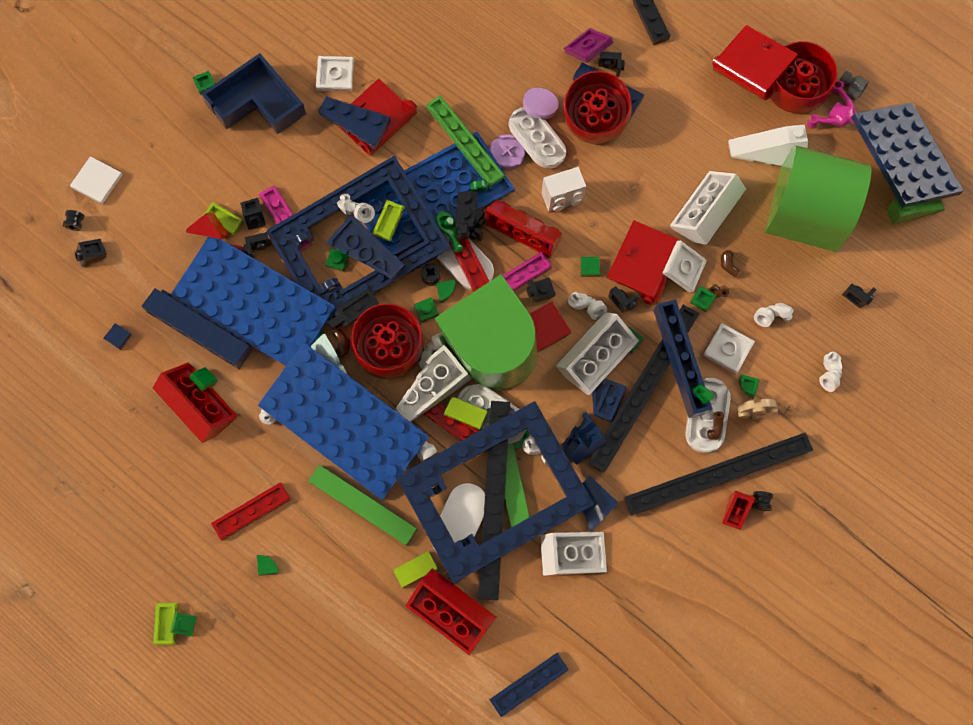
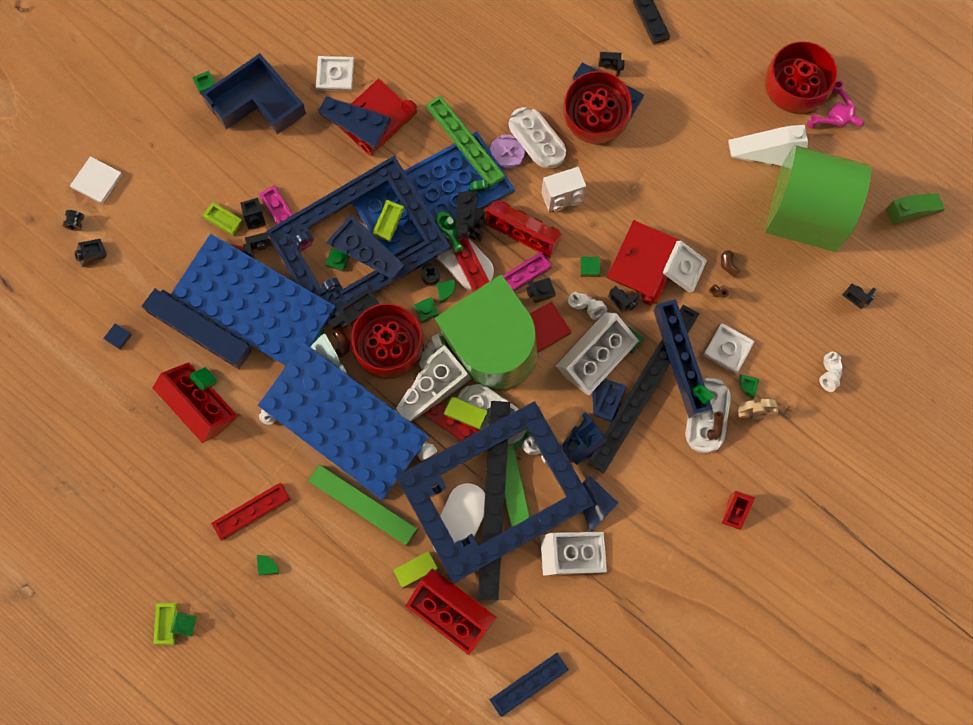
red slope [186,212,229,239] -> none
white arm [337,194,375,223] -> none
lavender tile [523,88,559,119] -> none
magenta tile [564,28,614,63] -> none
black plate [624,432,813,516] -> none
white slope [670,171,746,245] -> none
green tile [690,286,716,313] -> none
red door [712,25,798,101] -> none
black wheel [752,491,773,511] -> none
white arm [754,303,794,327] -> none
dark grey piece [839,70,869,100] -> none
plate [851,103,964,208] -> none

